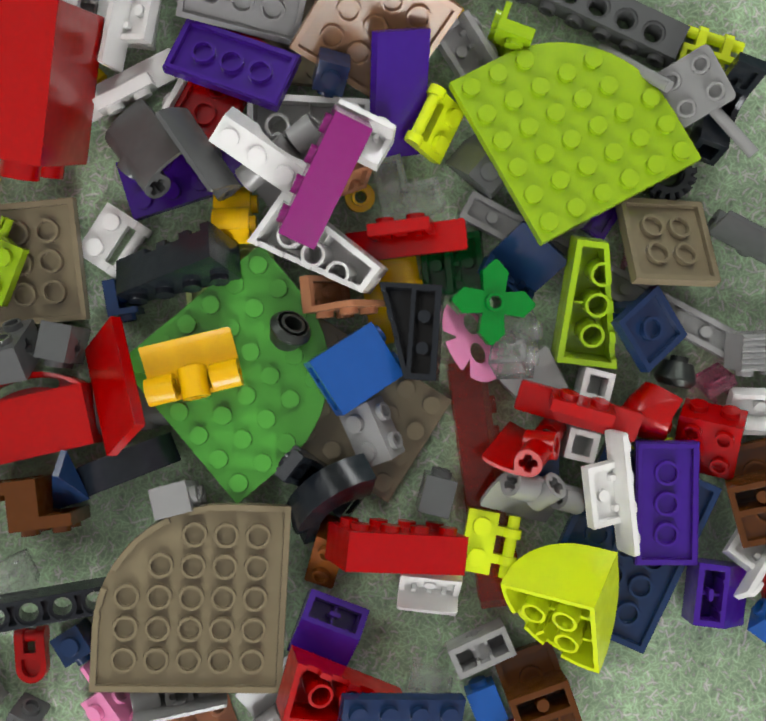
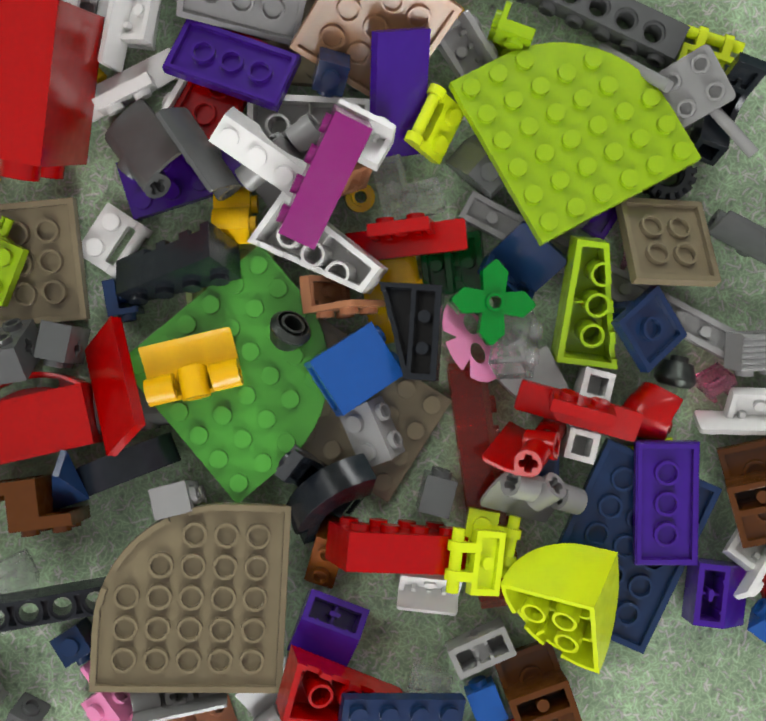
red plate [13,625,50,684] -> none
white bracket [581,429,641,557] -> none
red bracket [675,398,749,480] -> none
none -> neon yellow plate [444,527,507,597]

